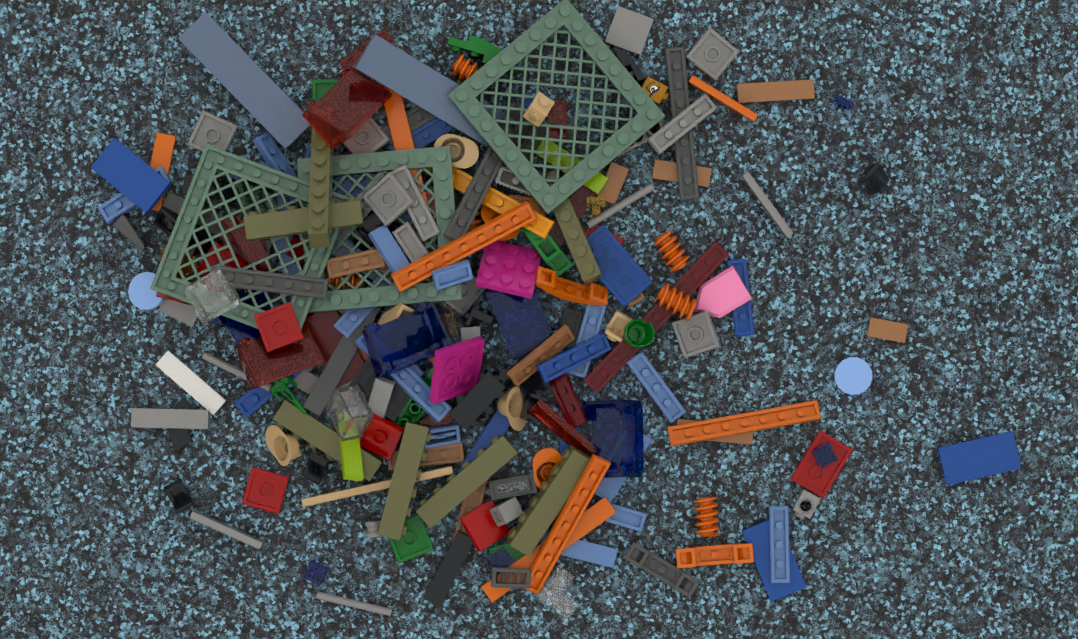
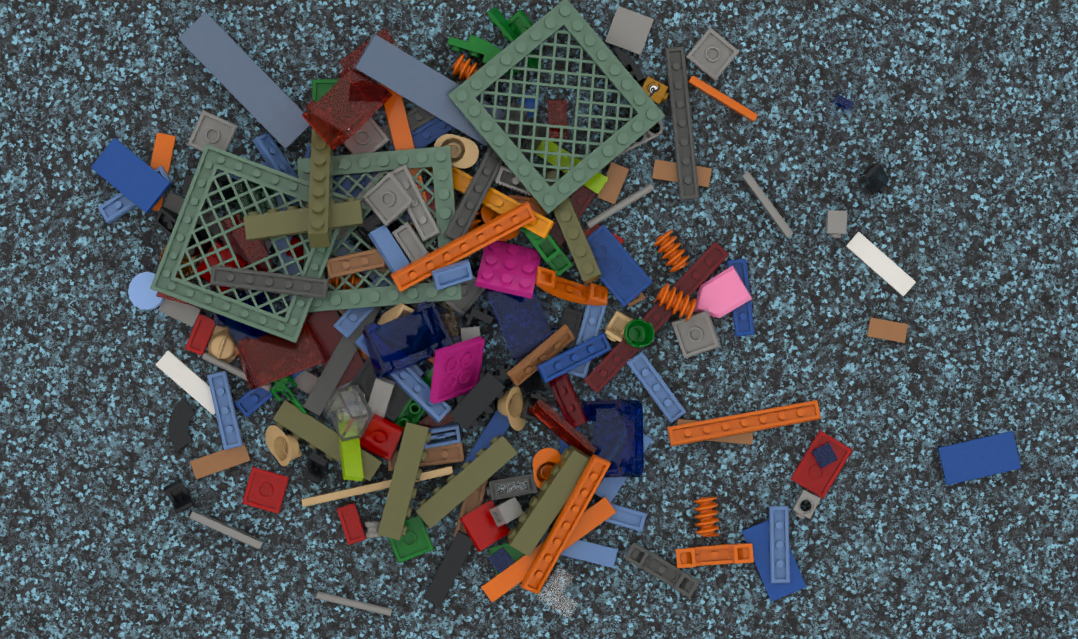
dark grey slope [113,214,147,251] -> none
light grey tile [131,408,209,429] -> none
clear brick [183,268,240,324] -> none
red tile [254,302,304,352] -> none
clear blue tile [303,560,329,586] -> none
dark grey slope [491,567,531,588] -> none
tan bracket [523,92,555,127] -> none
clear yellow tile [587,197,606,216] -> none
light grey tile [647,93,717,155] -> none
medium nougat tile [737,79,815,103] -> none
light blue tile [834,357,872,395] -> none
none -> red tile [185,313,217,356]
none -> medium nougat tile [190,442,251,479]
none -> medium blue tile [207,371,243,450]
none -> tan piece [208,319,244,363]
none -> red tile [337,502,367,545]
none -> green bracket [487,7,544,69]
none -> light grey brick [825,210,847,238]
none -> white tile [846,232,916,296]

